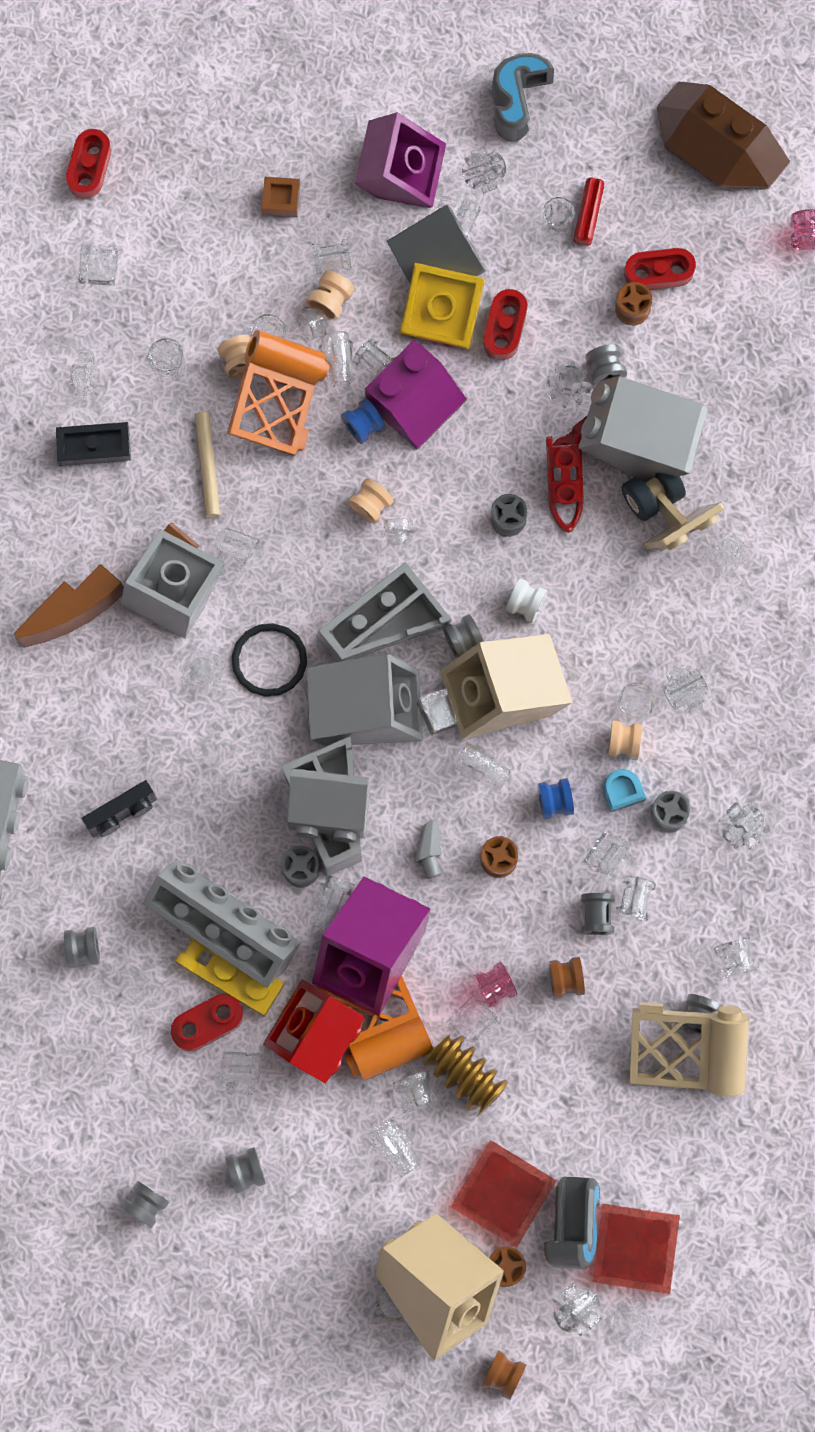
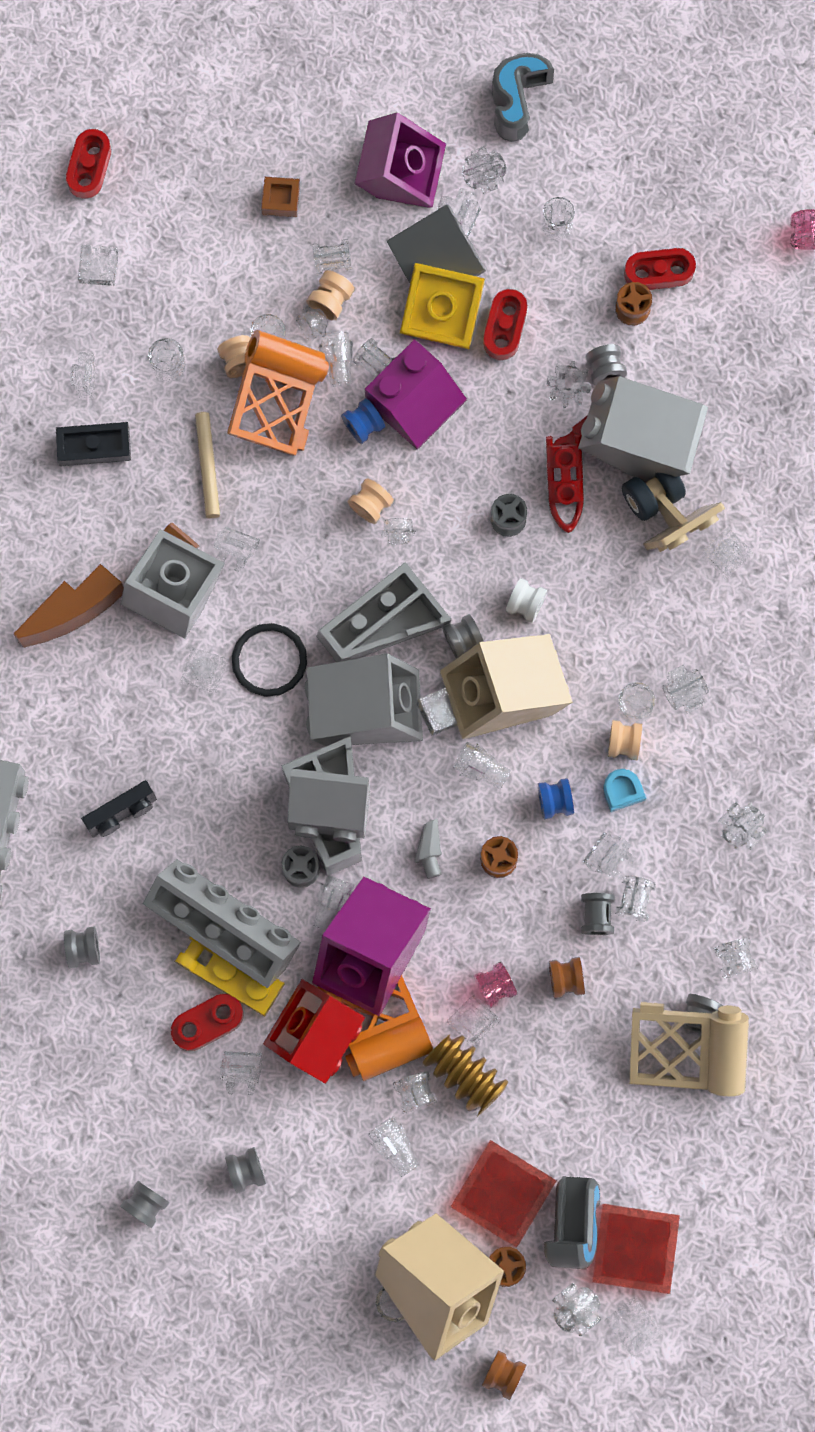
red axle [573,177,605,246] -> none
flat silver wheel [650,791,690,833] -> none
reddish brown wedge [657,81,790,189] -> none

